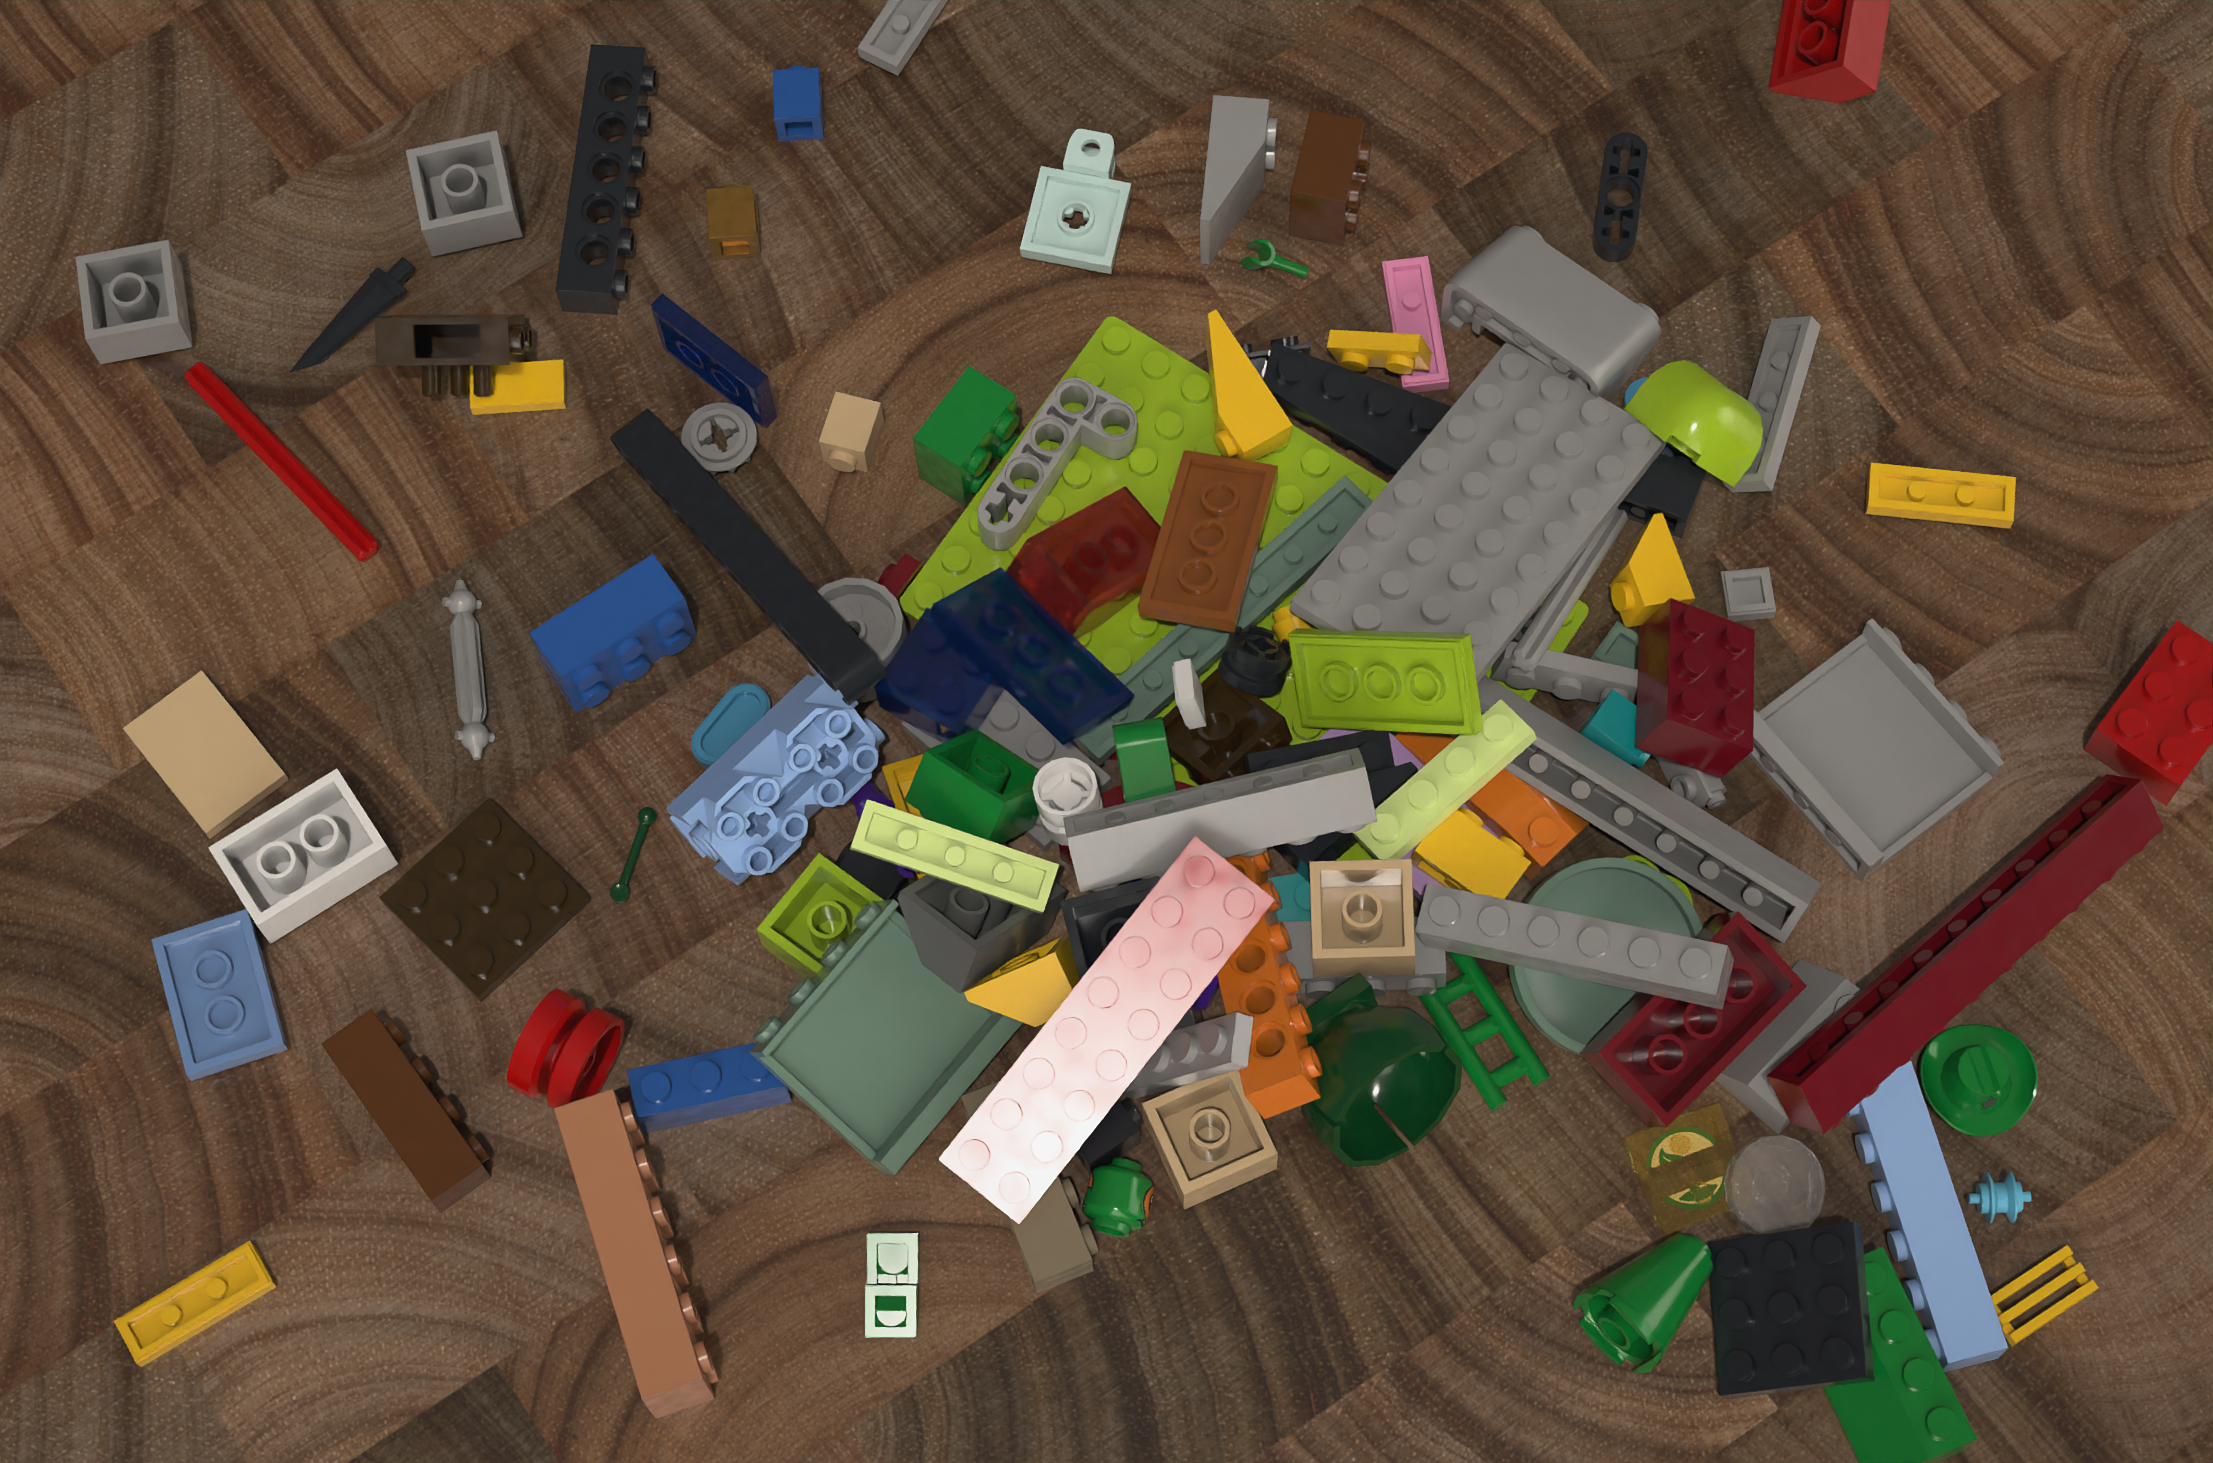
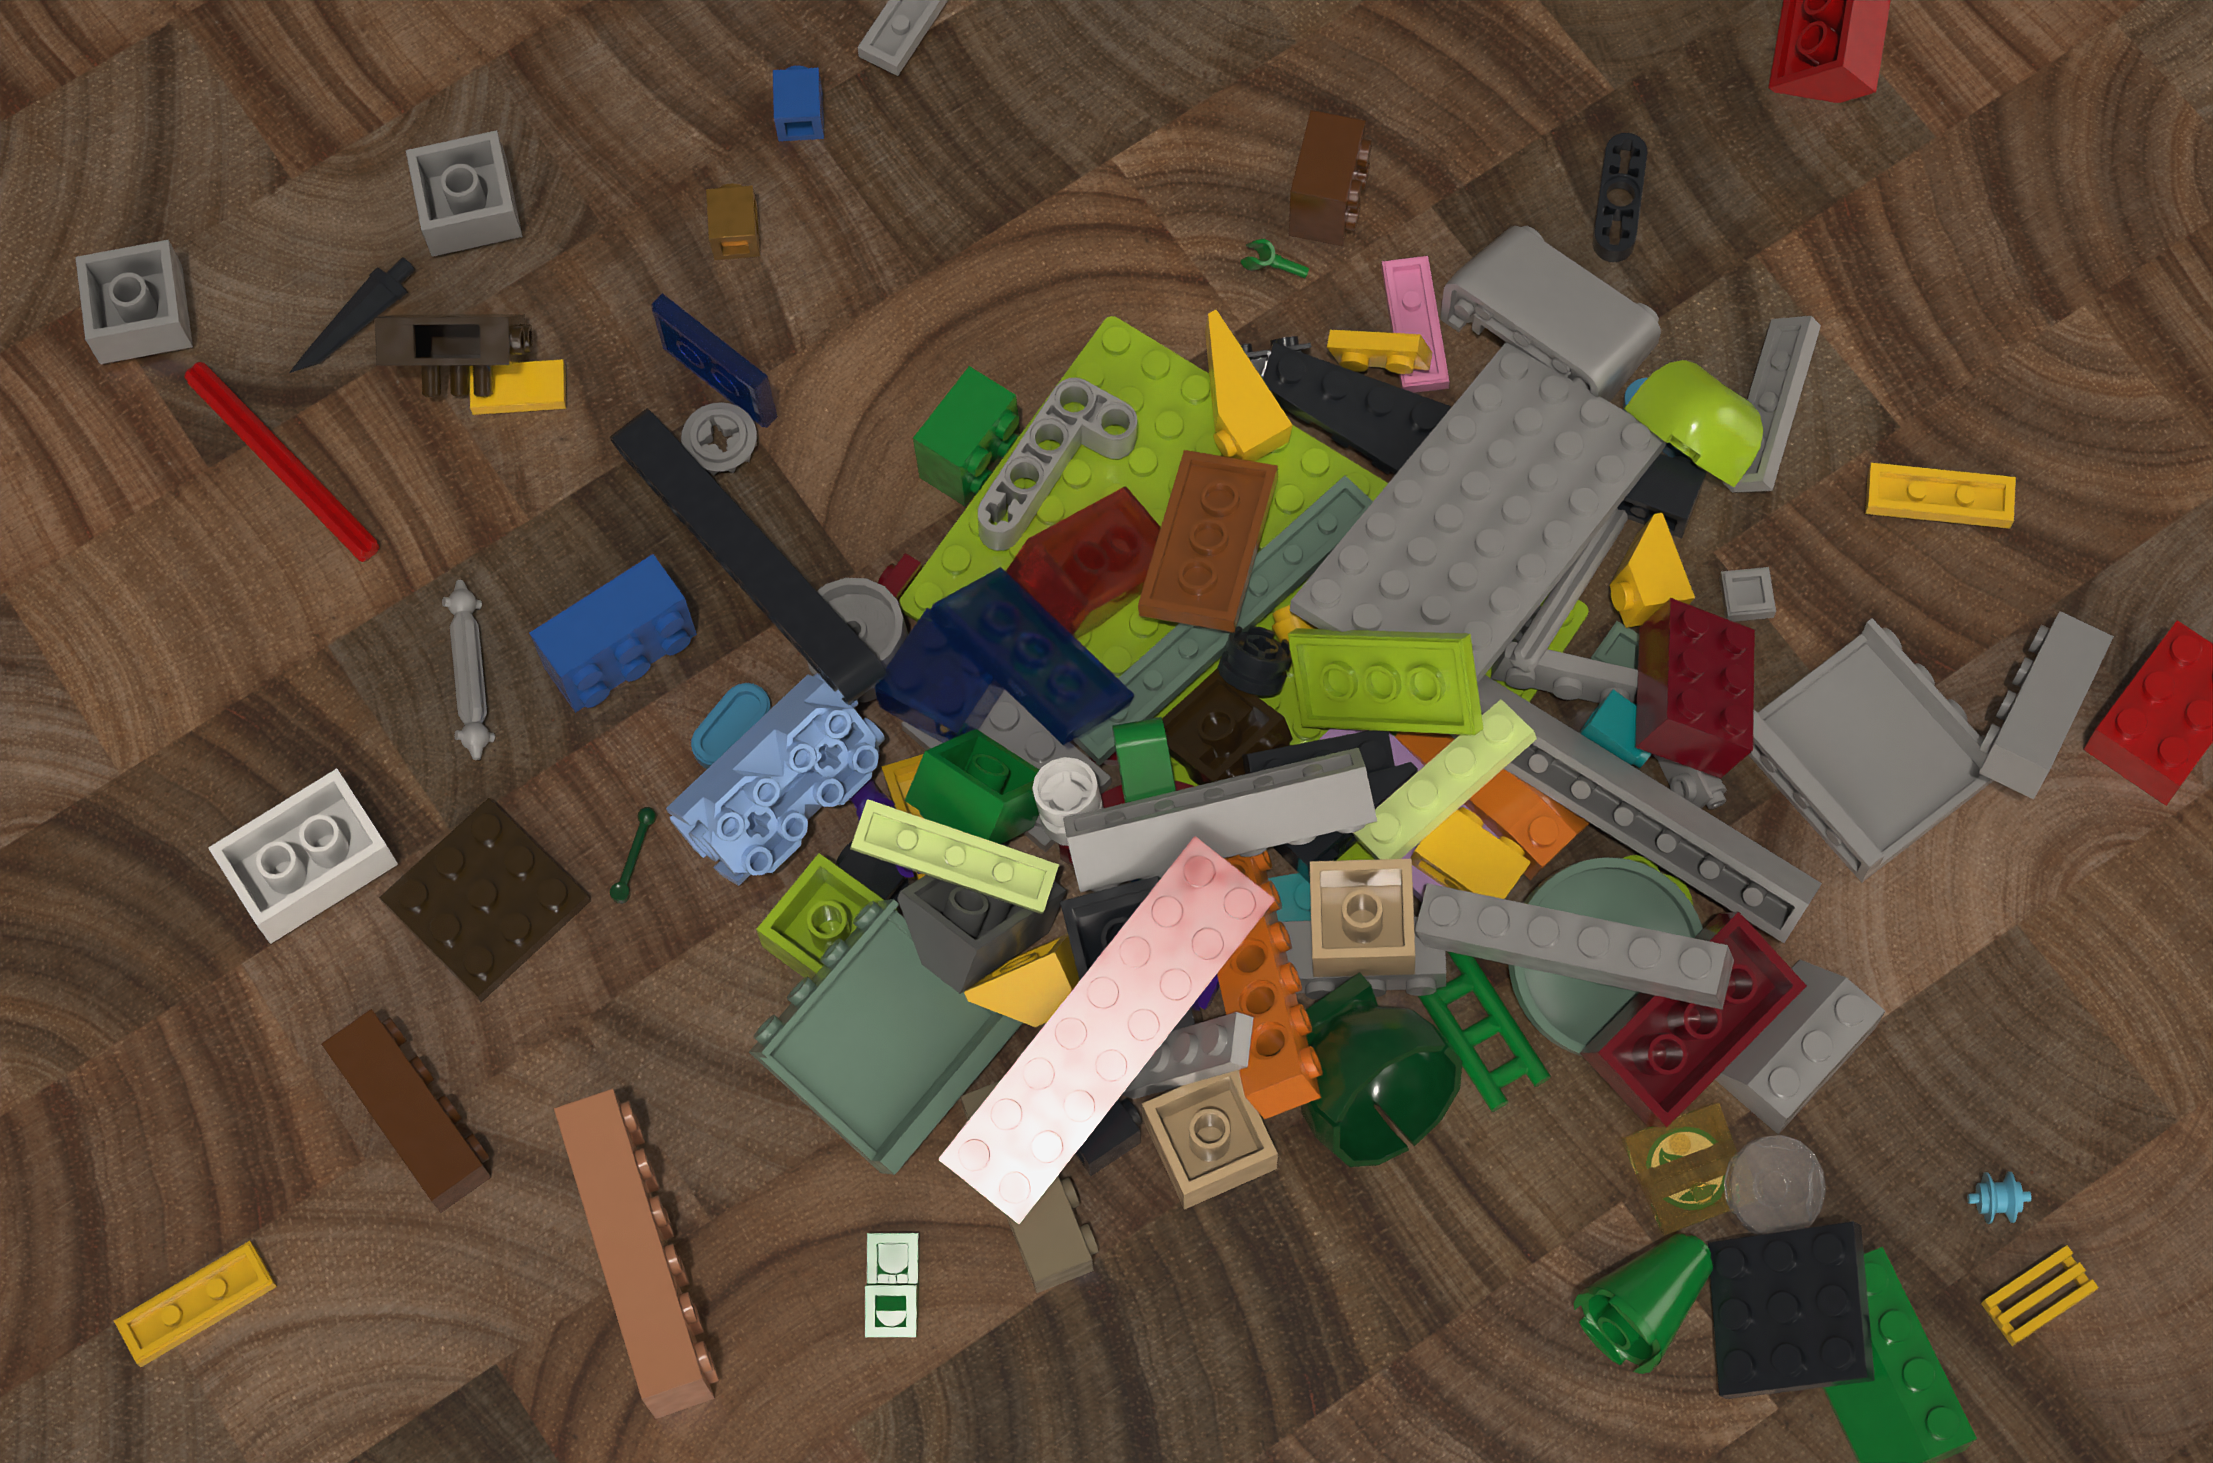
tan tile [123,670,289,839] -> none
medium blue plate [151,909,288,1081] -> none
red wheel [507,988,625,1109] -> none
black brick [555,44,657,315] -> none
blue brick [627,1042,792,1134] -> none
tan brick [819,391,885,472] -> none
light aqua plate [1020,129,1132,274] -> none
green head [1082,1158,1154,1238] -> none
white tile [1172,658,1206,730] -> none
light grey slope [1200,95,1278,264] -> none
dark red brick [1767,774,2164,1134] -> none
light blue brick [1846,1060,2008,1372] -> none
green hat [1920,1024,2038,1137] -> none
none -> light grey brick [1979,611,2114,799]

